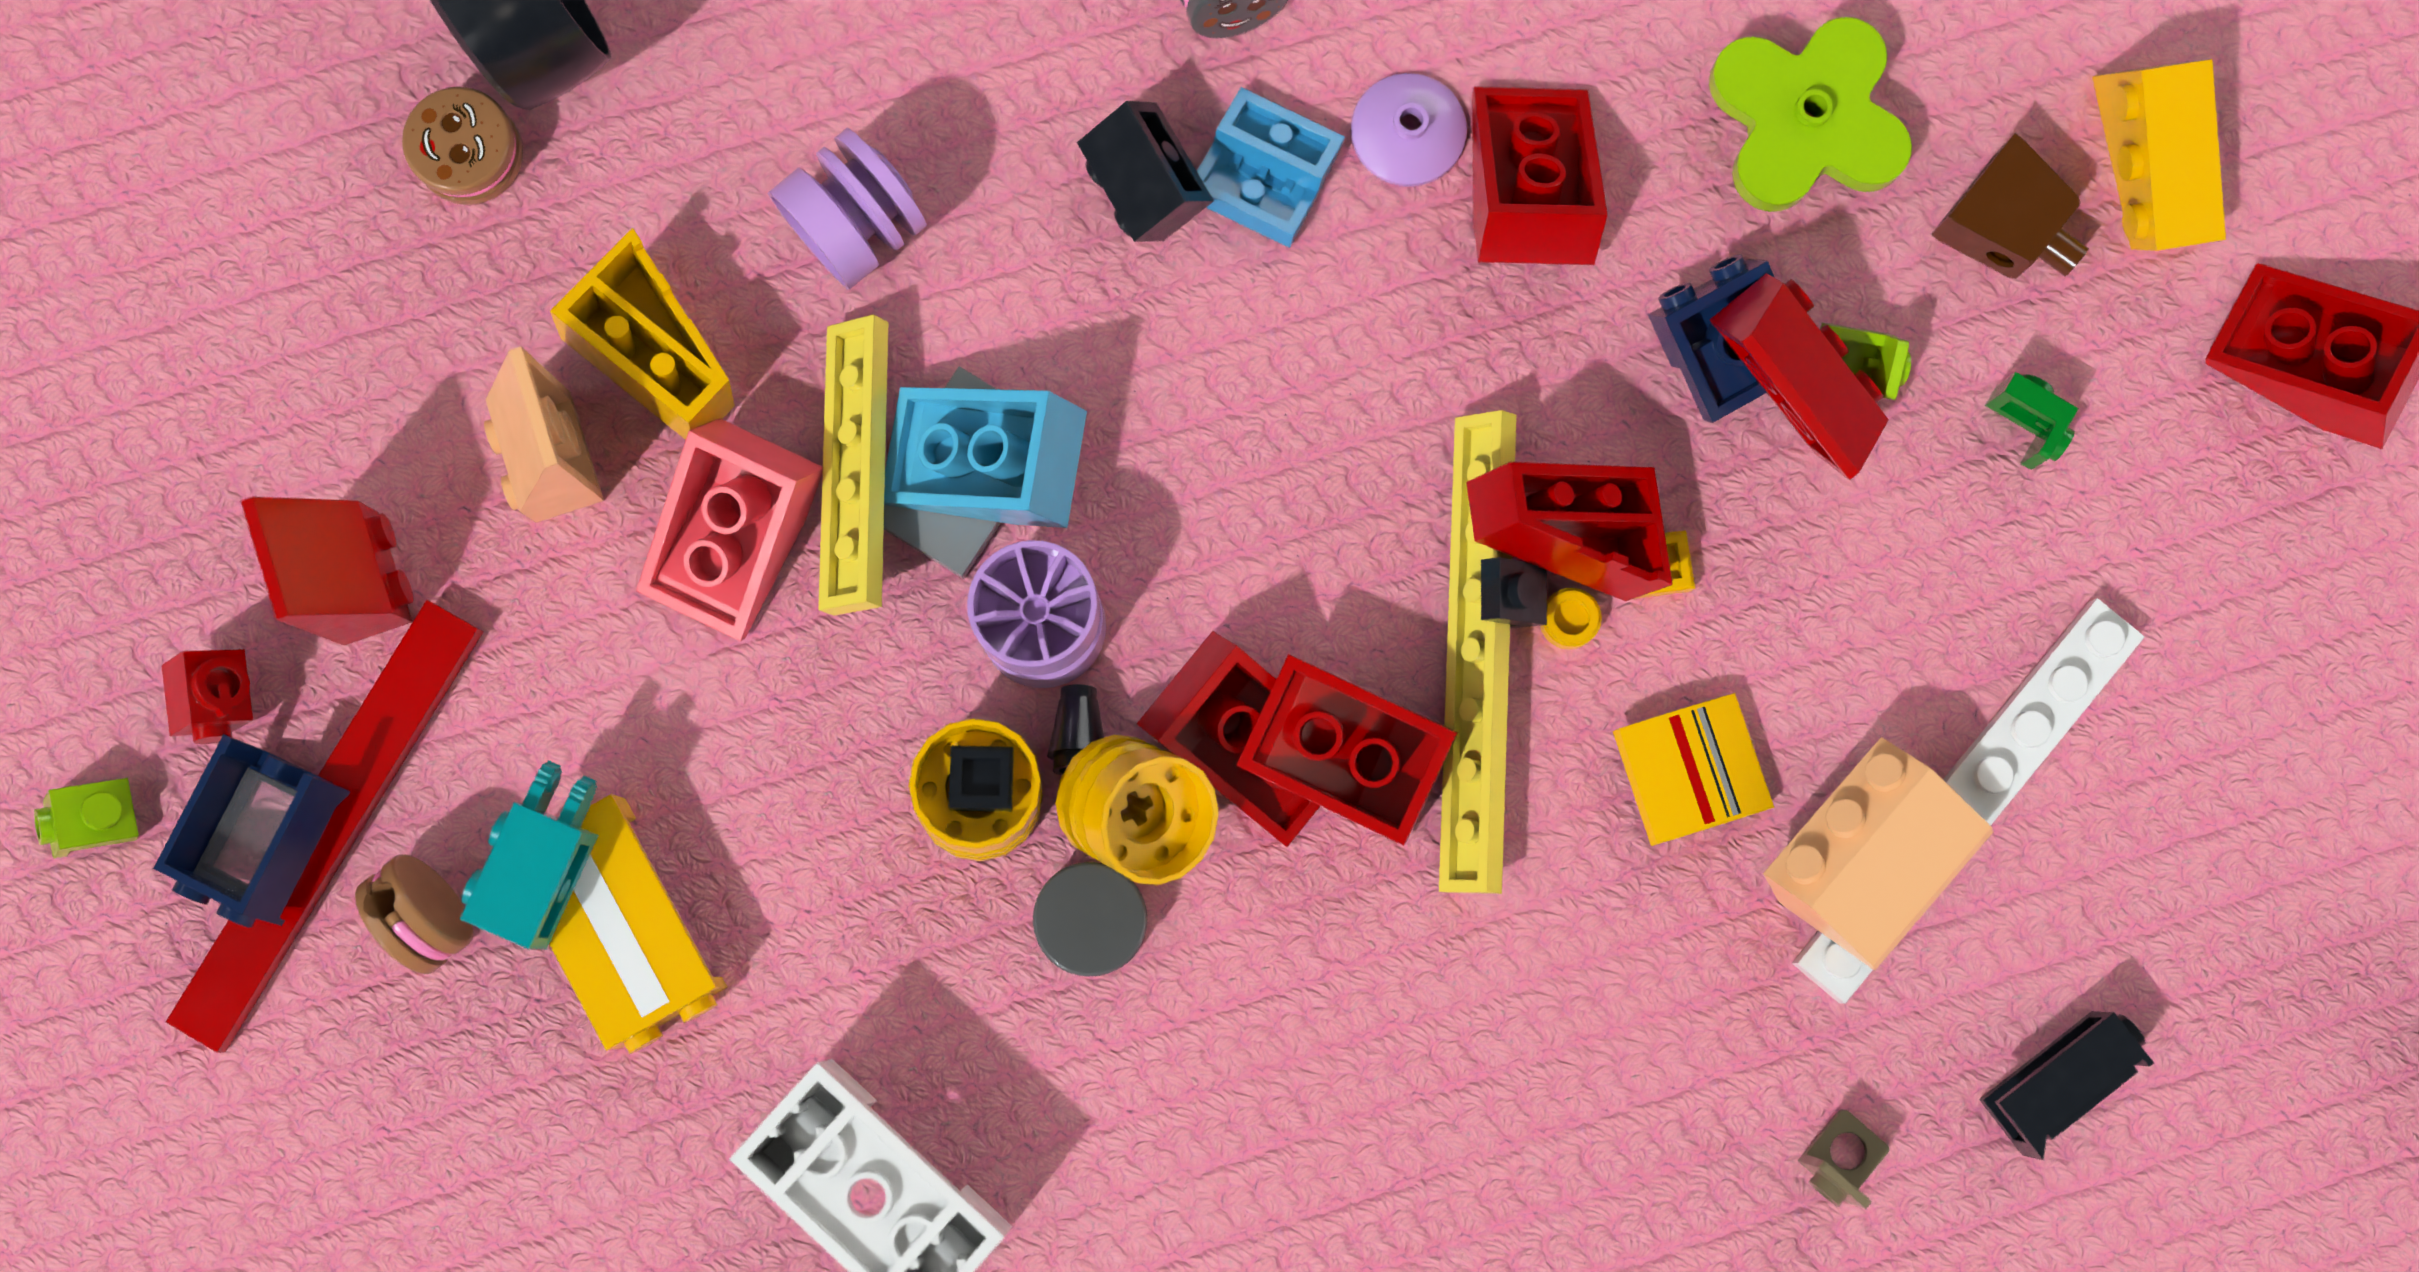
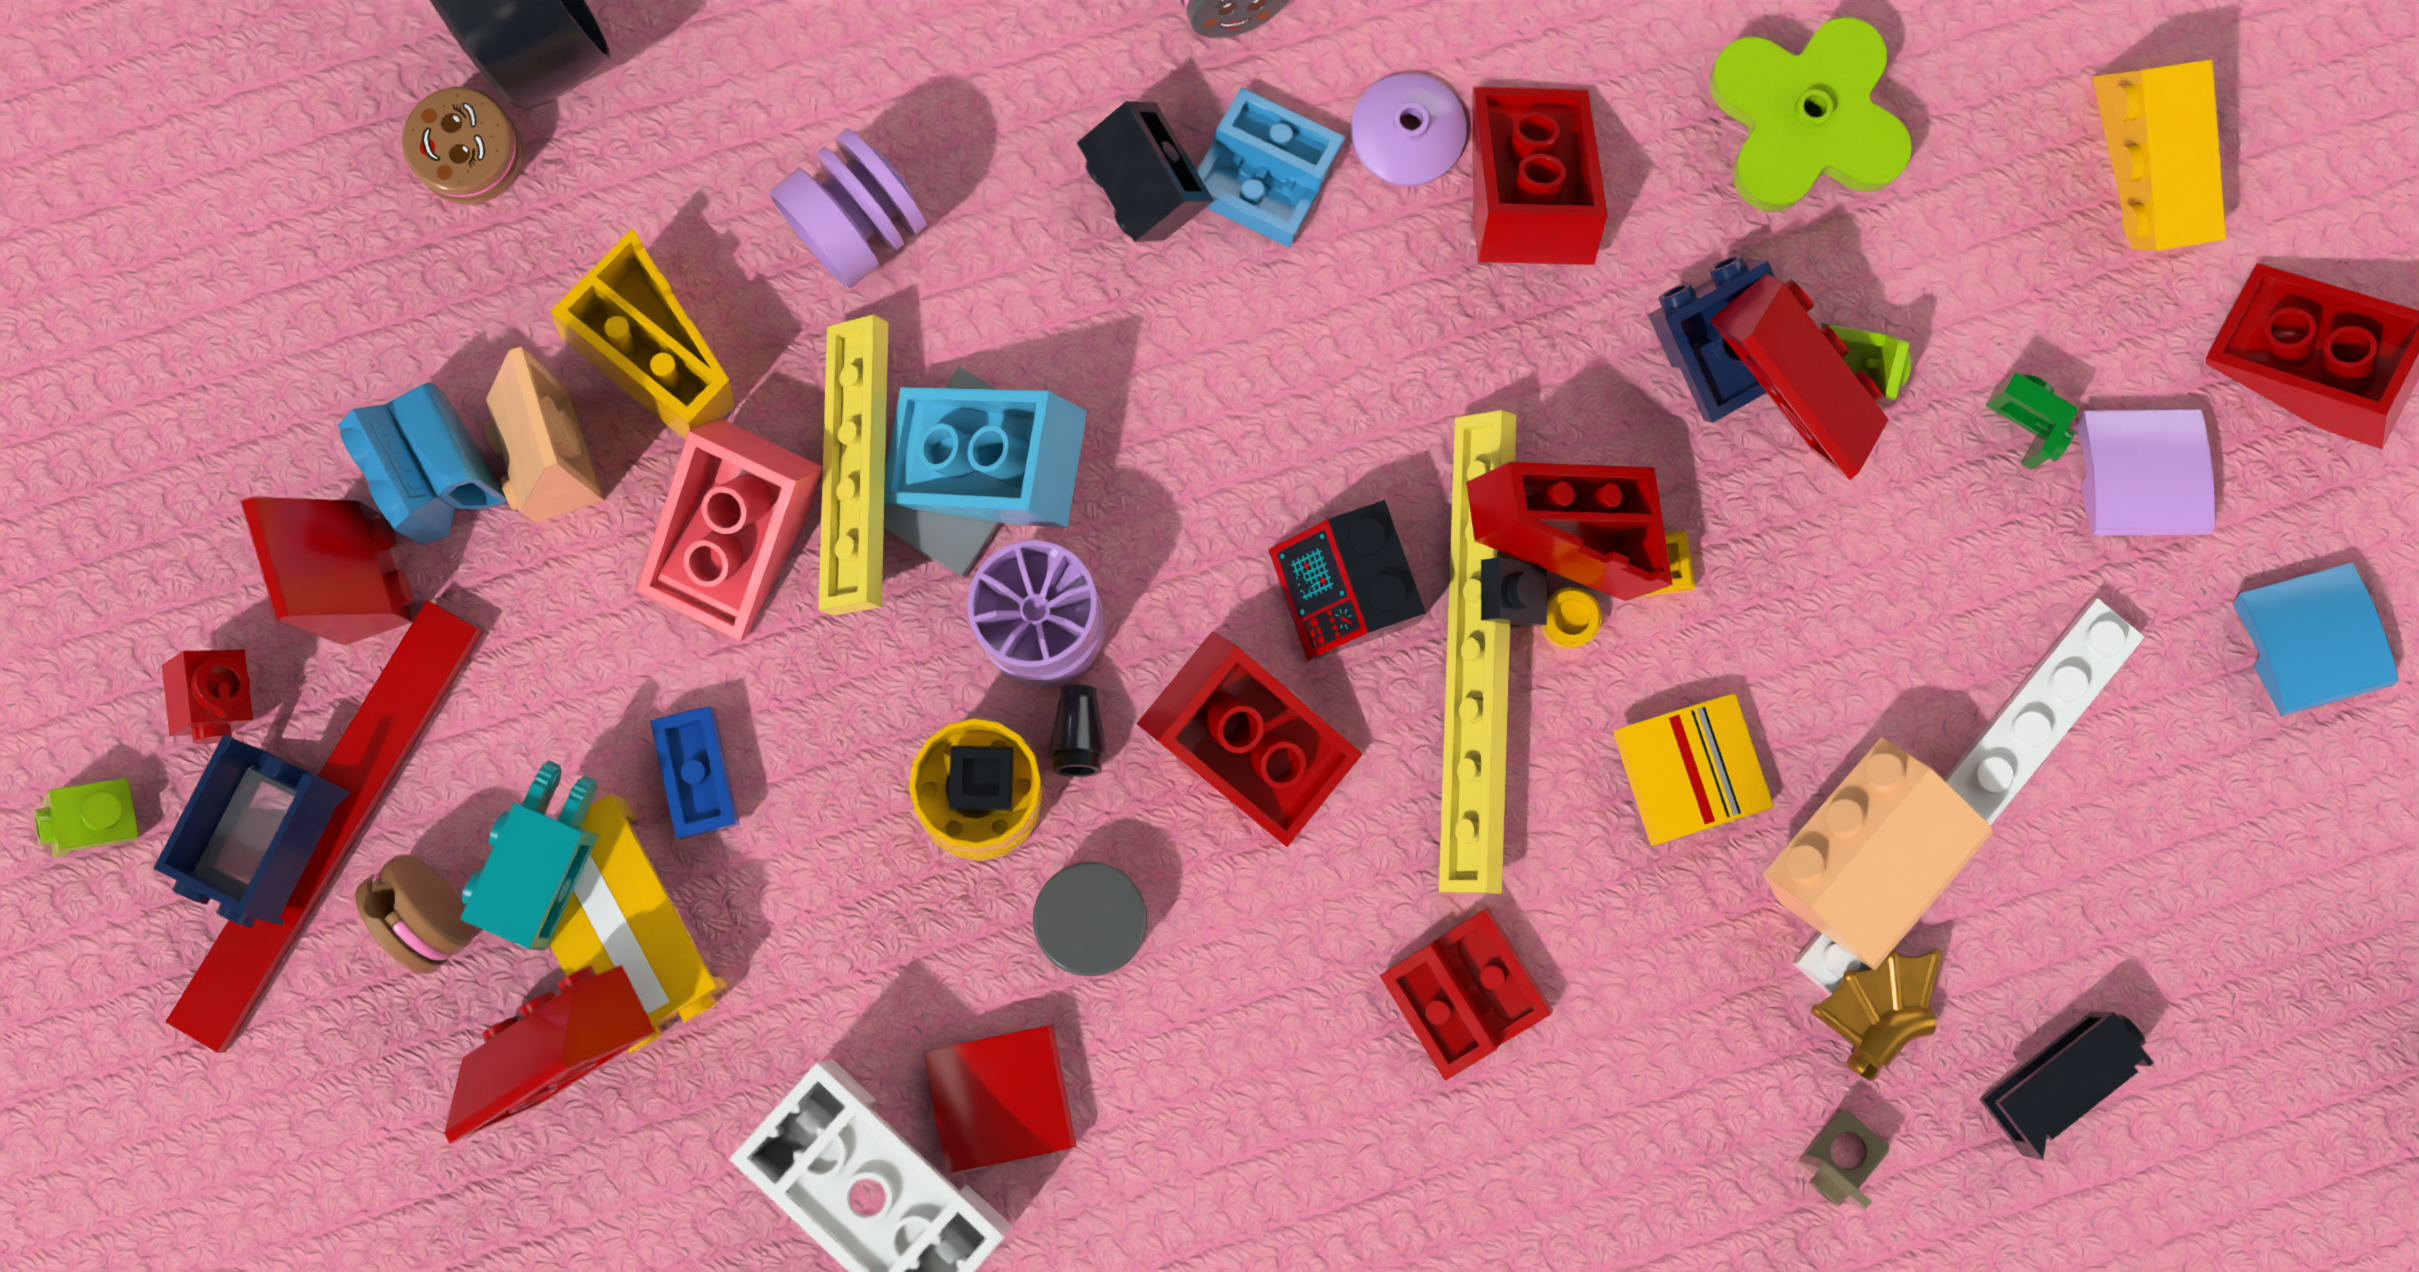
yellow wheel [1055,735,1219,885] -> none
red slope [1236,654,1458,846] -> none
reddish brown torso [1931,133,2089,279] -> none
none -> dark azure piece [338,383,507,545]
none -> red slope [444,965,656,1144]
none -> blue plate [650,706,740,840]
none -> red slope [923,1024,1077,1174]
none -> black slope [1268,500,1426,662]
none -> red slope [1379,907,1554,1081]
none -> pearl gold arm [1811,948,1942,1081]
none -> lavender slope [2076,409,2215,536]
none -> dark azure slope [2233,562,2399,717]

